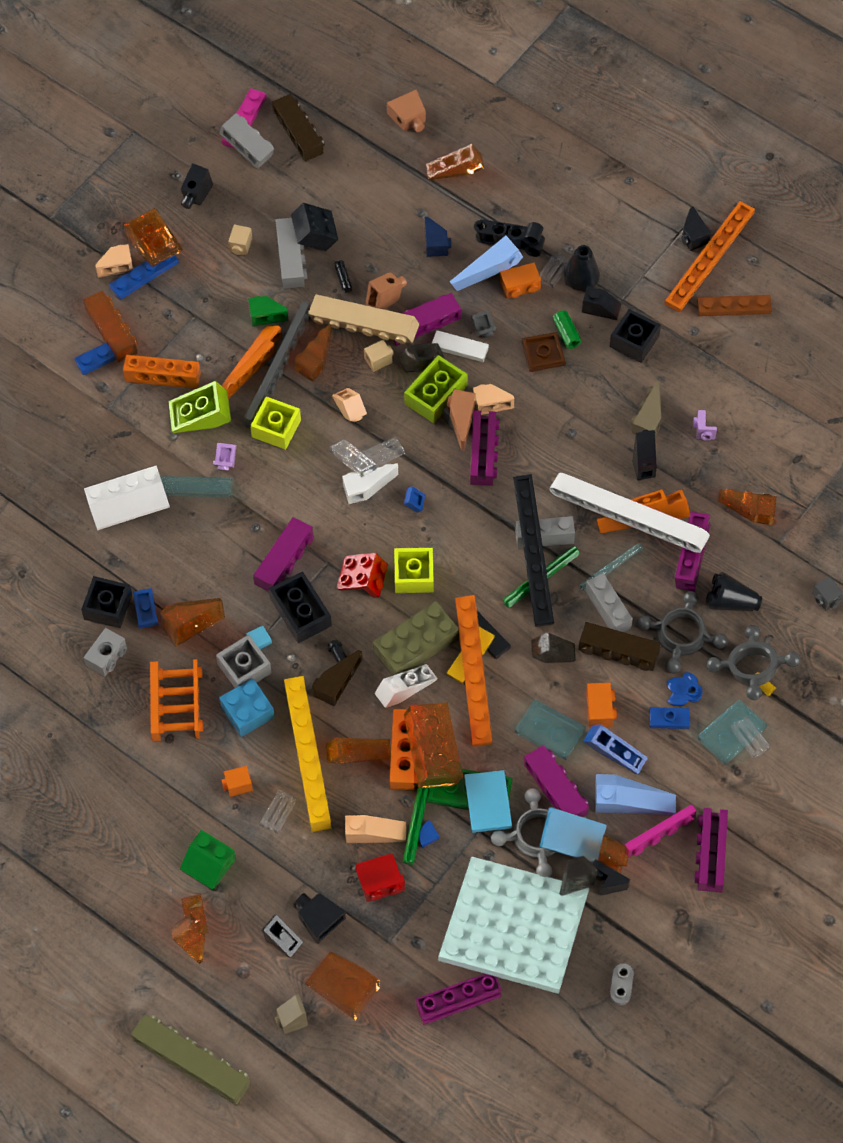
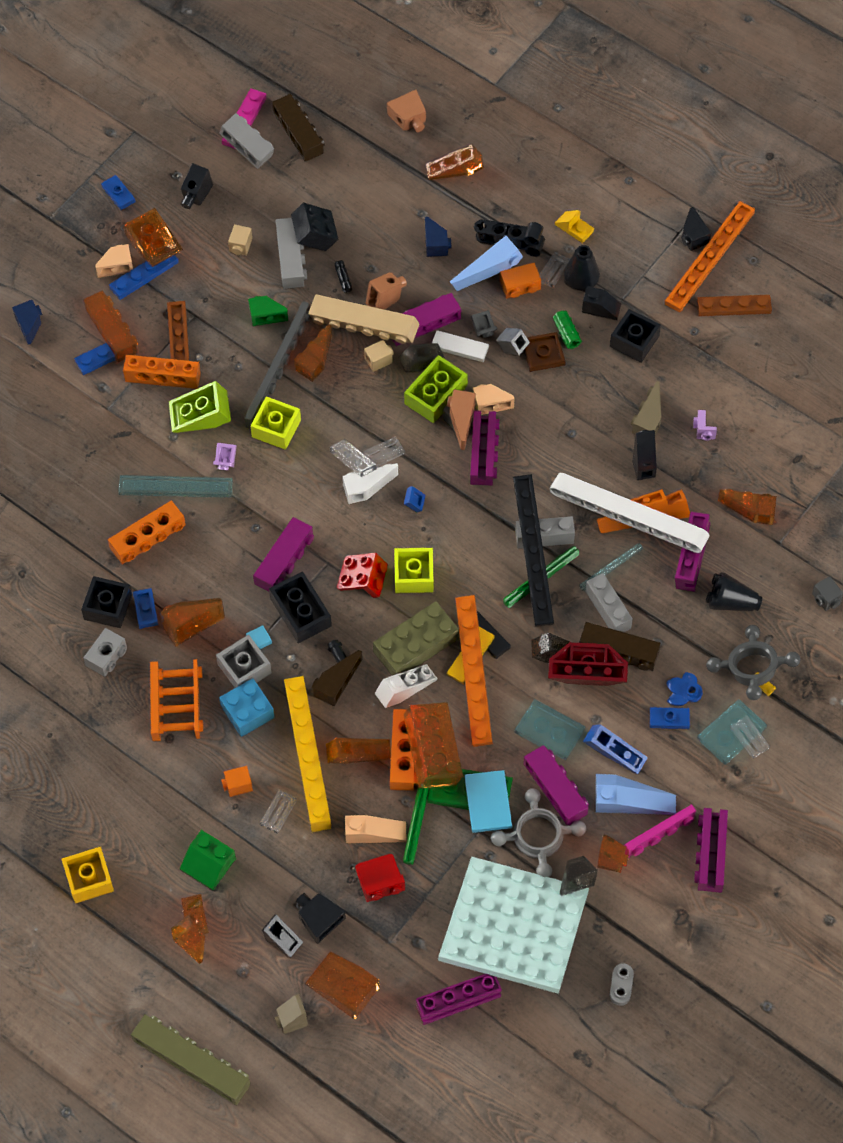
white slope [84,466,170,530] -> none
orange wedge [221,326,282,399] -> none
light nougat slope [332,388,367,422] -> none
blue tile [419,820,440,848] -> none
dark azure tile [539,807,607,863] -> none
orange brick [586,683,617,728] -> none
black slope [590,859,630,896] -> none
dark grey piece [637,591,728,674] -> none
none -> dark blue slope [12,300,42,345]
none -> yellow brick [62,846,114,904]
none -> blue plate [101,175,136,210]
none -> orange brick [108,500,186,564]
none -> dark orange plate [167,301,190,361]
none -> flat silver brick [496,328,530,355]
none -> dark red wedge [548,642,628,686]
none -> yellow slope [555,210,594,243]

